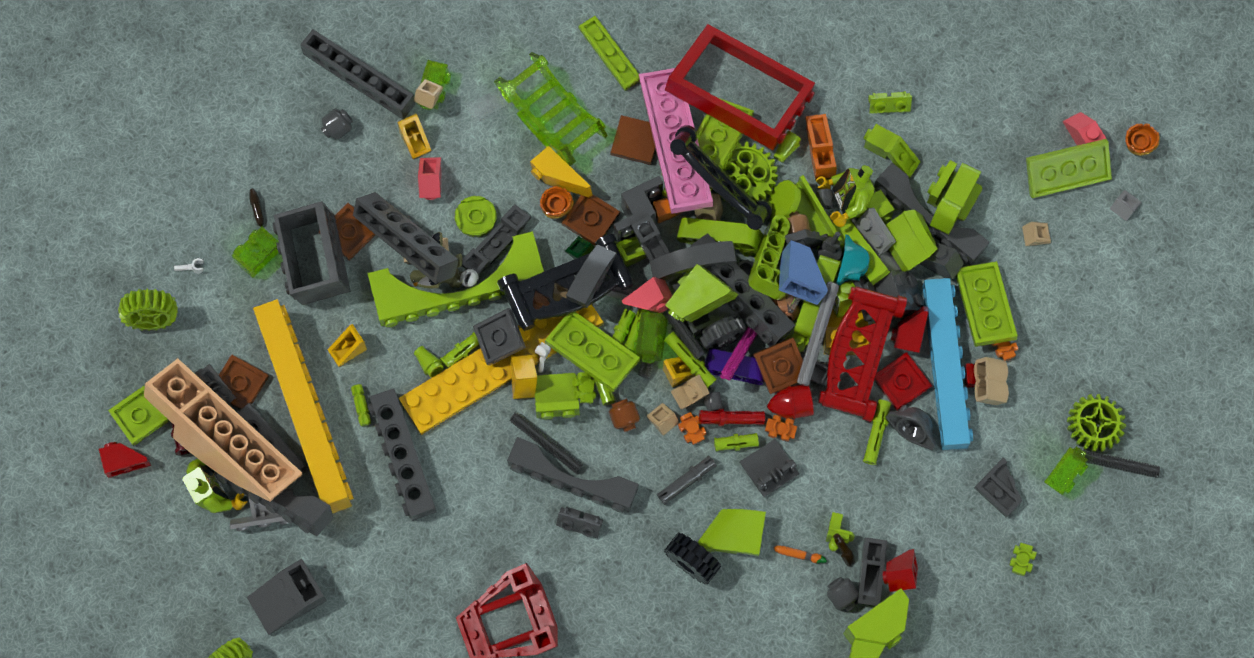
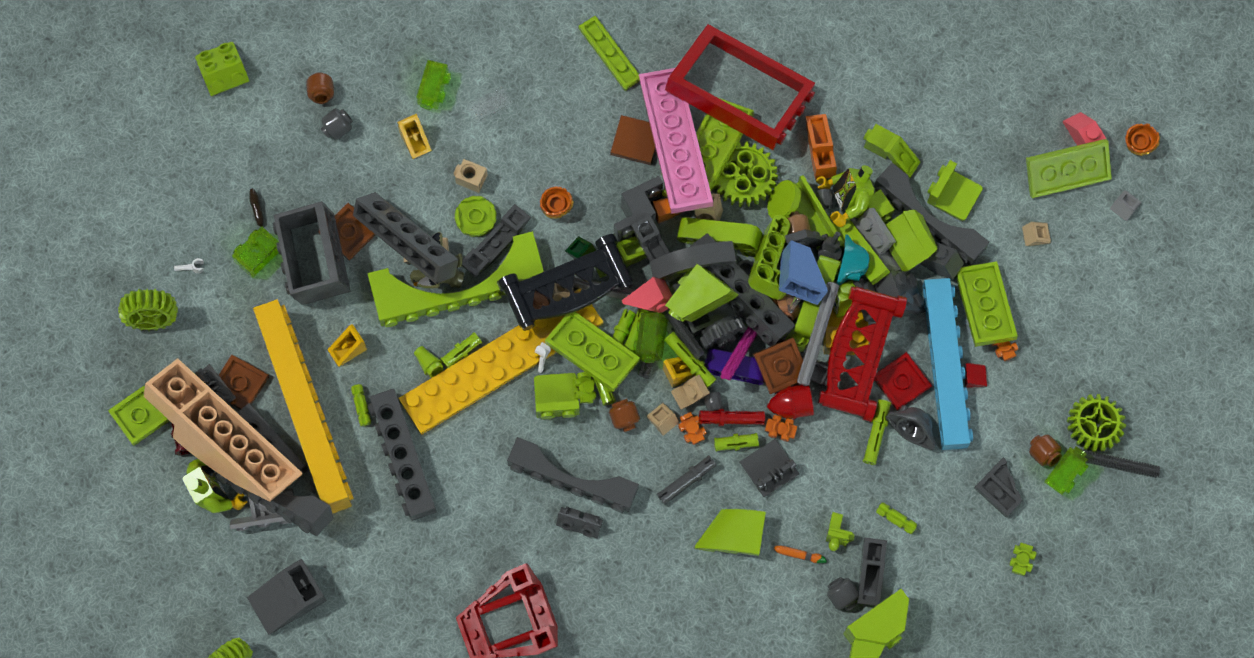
red slope [99,442,151,478] -> none
dark grey brick [300,29,415,120] -> none
tan slope [414,79,443,109] -> none
coral slope [418,157,441,200] -> none
white hinge [460,269,478,287] -> none
dark grey tile [473,308,526,366] -> none
clear neon green fence [494,52,608,166] -> none
yellow slope [510,354,537,399] -> none
dark grey axle [510,412,583,474] -> none
yellow slope [530,146,592,198] -> none
dark orange tile [562,194,620,246] -> none
dark grey slope [566,244,617,308] -> none
black bush [664,532,721,585] -> none
black piece [670,125,773,230] -> none
lime cone [773,131,801,163] -> none
dark brown piece [833,533,855,567] -> none
lime hinge [868,91,912,114] -> none
red slope [883,549,918,592] -> none
red slope [890,306,928,353] -> none
lime beam [930,162,981,235] -> none
tan brick [974,357,1009,405] -> none
none -> lime bracket [195,42,250,96]
none -> dark orange head [306,72,334,104]
none -> tan brick [454,159,488,193]
none -> lime axle [876,502,917,534]
none -> dark orange head [1029,435,1062,467]

